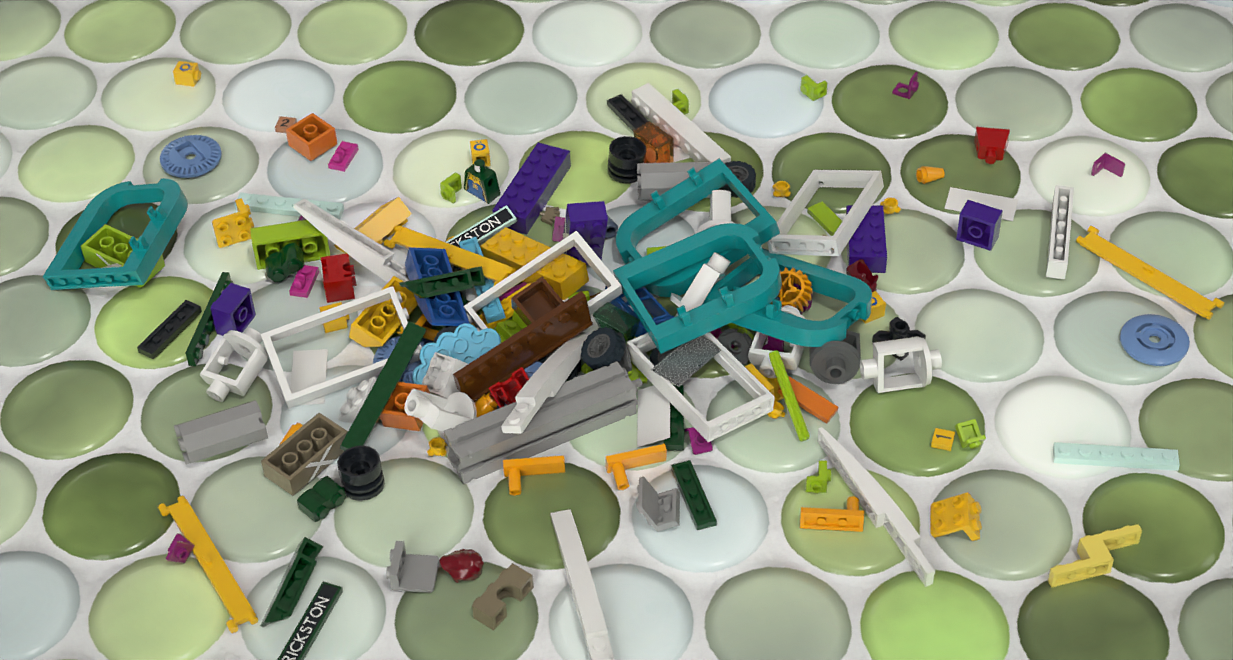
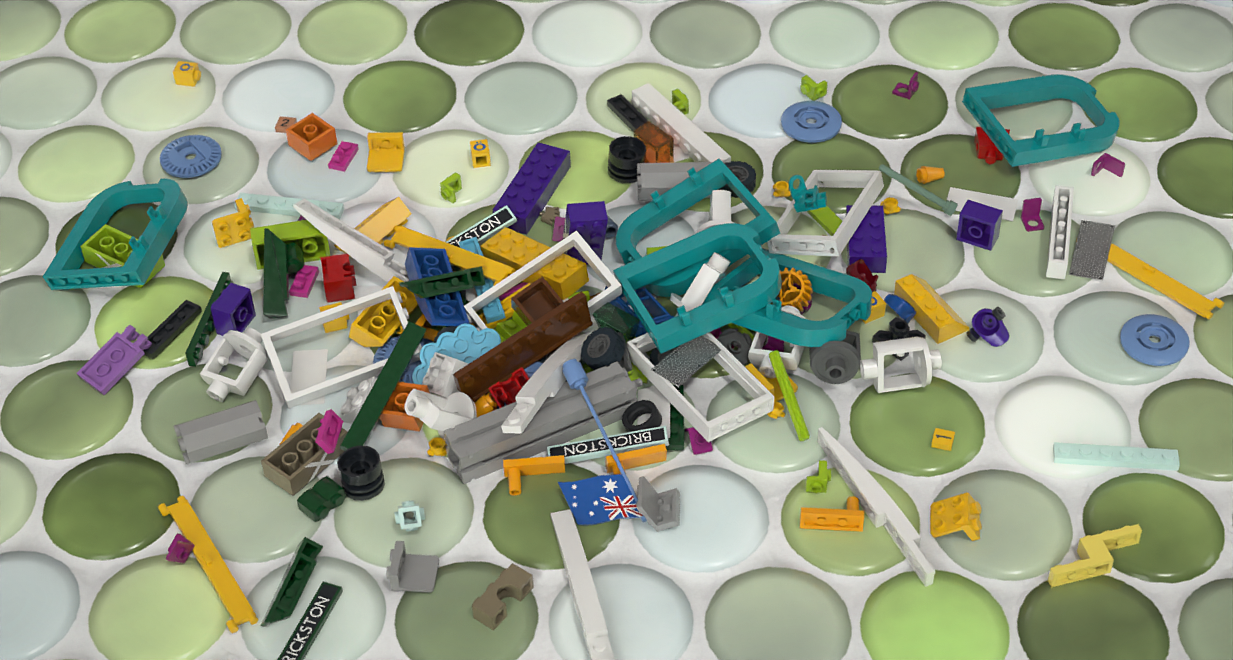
dark red hair [439,549,484,583] -> none
dark green torso [464,159,501,204] -> none
dark green tile [671,460,717,531] -> none
orange tile [778,376,839,424] -> none
lime bracket [955,419,986,449] -> none
none -> medium lavender tile [76,325,152,395]
none -> dark green wedge [263,228,289,319]
none -> dark pink plate [315,409,344,454]
none -> yellow bracket [367,132,405,172]
none -> light aqua brick [395,500,425,531]
none -> tile [547,426,669,464]
none -> flag [558,359,647,526]
none -> black tyre [622,400,662,432]
none -> medium blue piece [781,101,842,143]
none -> teal piece [788,175,827,213]
none -> sand green piece [879,164,958,216]
none -> blue helmet [884,294,916,324]
none -> yellow slope [894,274,970,344]
none -> teal door [962,74,1120,167]
none -> dark purple cap [966,307,1010,347]
none -> magenta bracket [1021,198,1044,232]
none -> flat silver sticker [1069,220,1115,280]

